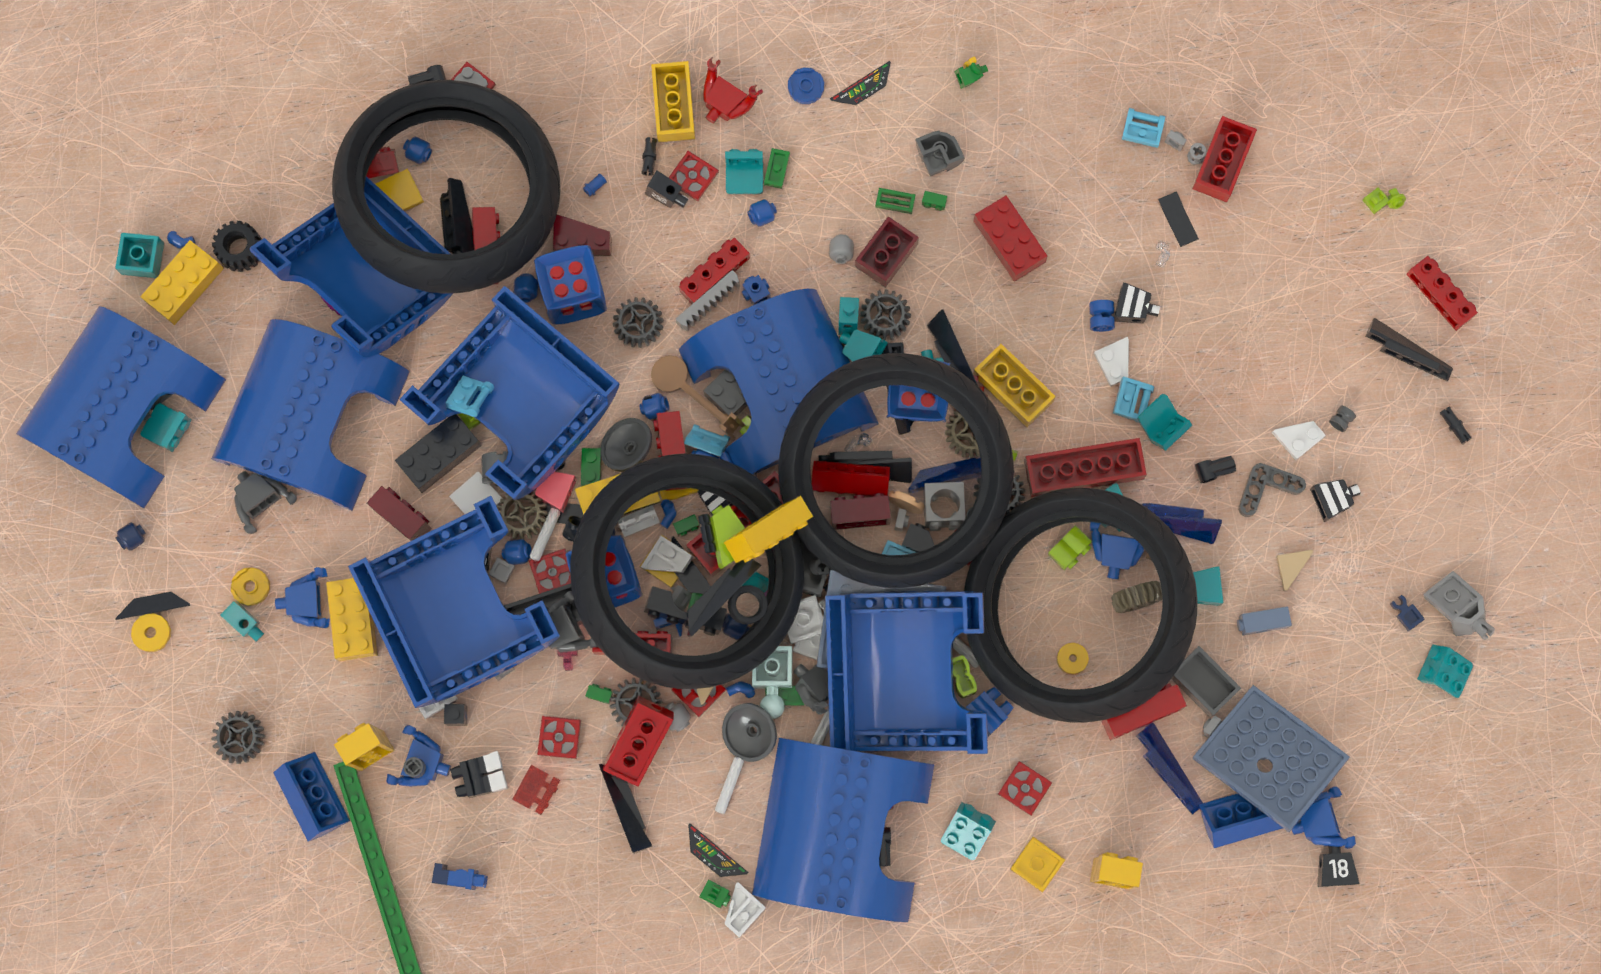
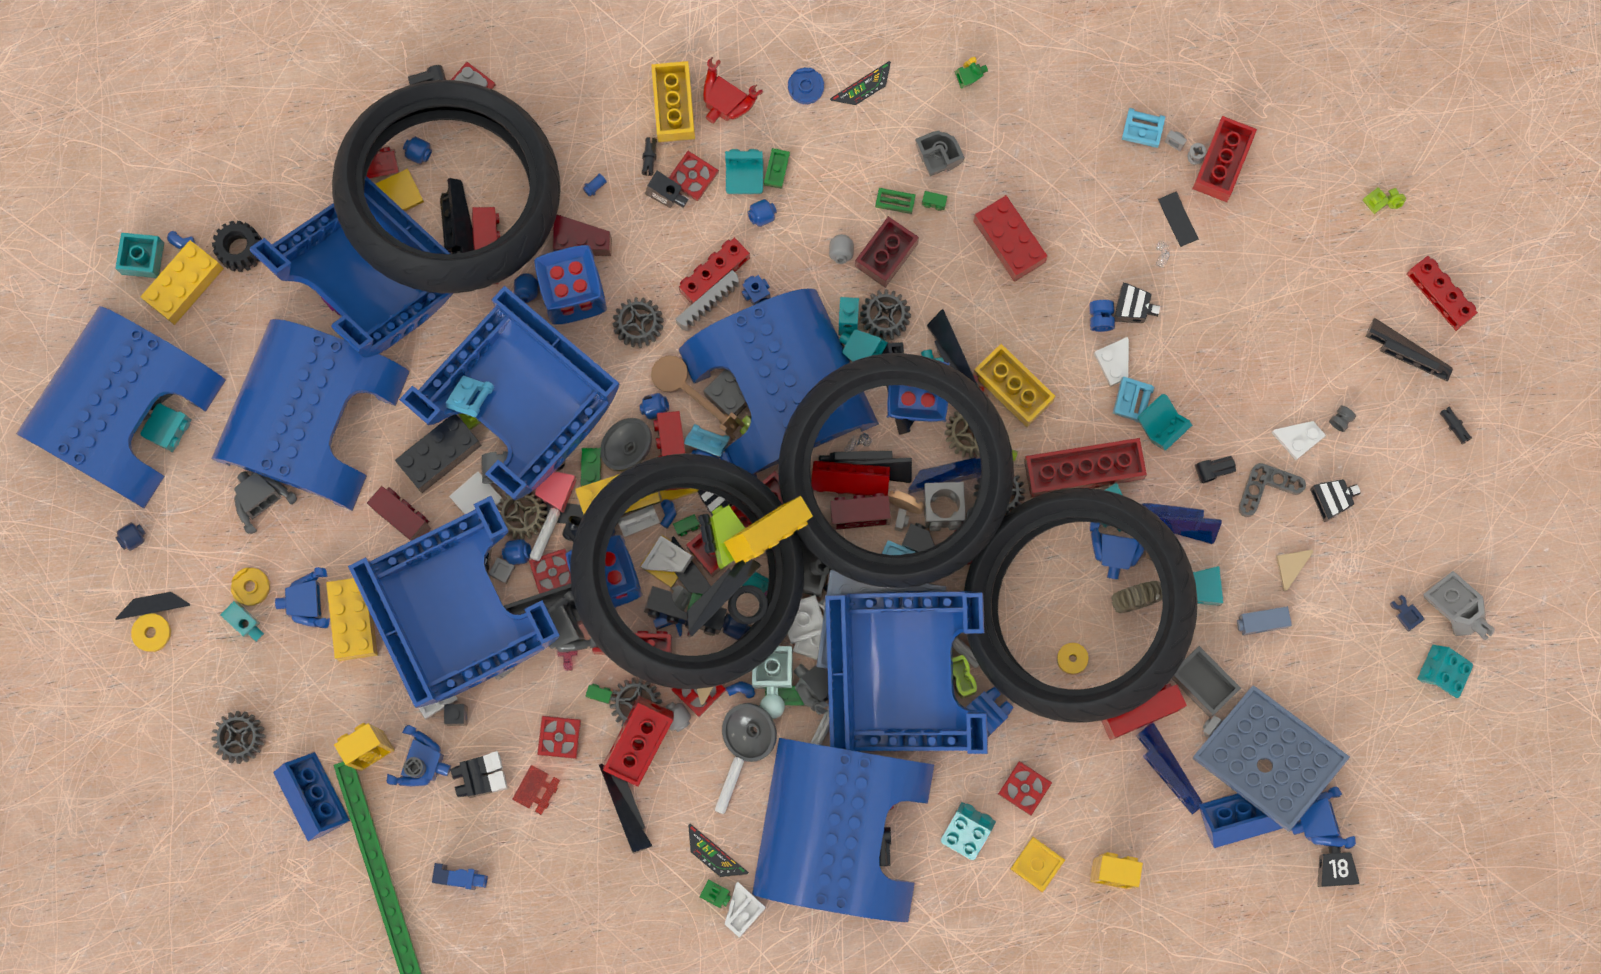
lime brick [1048,525,1092,570] -> none

